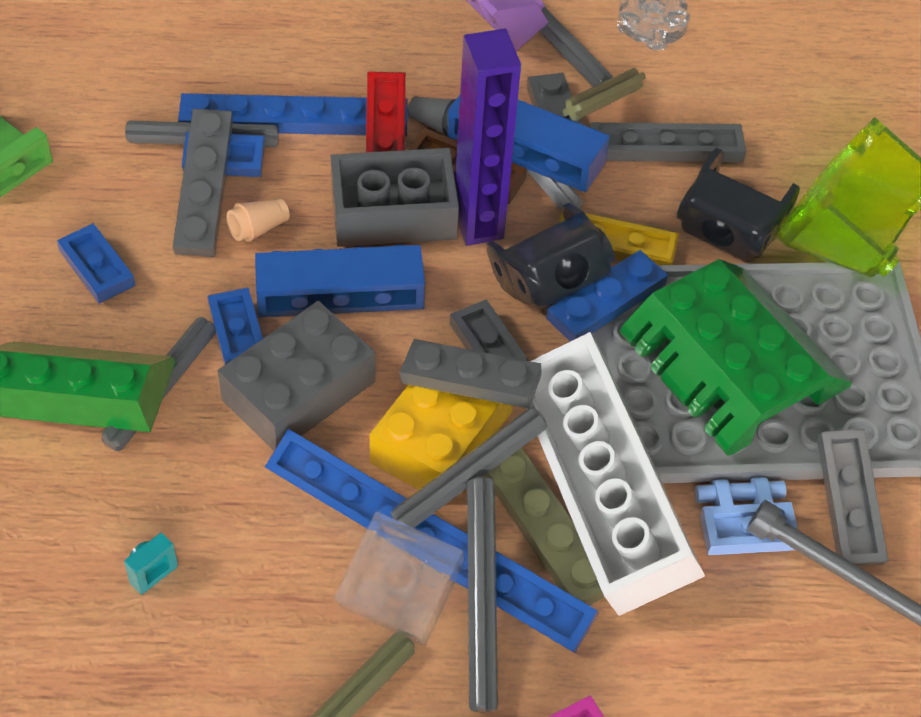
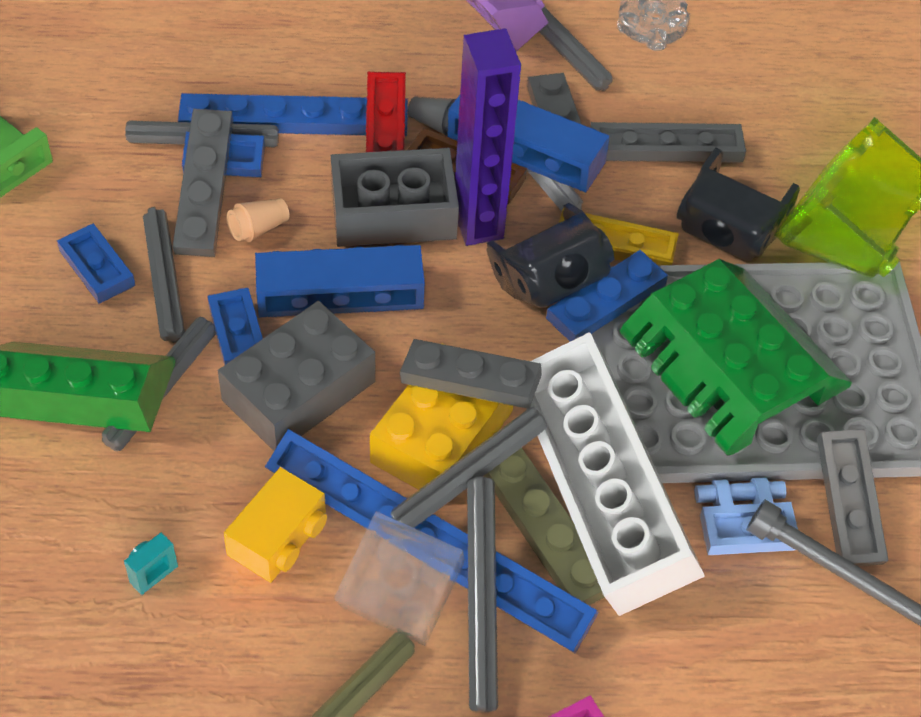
dark grey plate [449,299,528,361] -> none
olive axle [562,68,646,121] -> none
none -> dark grey axle [143,207,185,343]
none -> yellow brick [223,467,327,583]

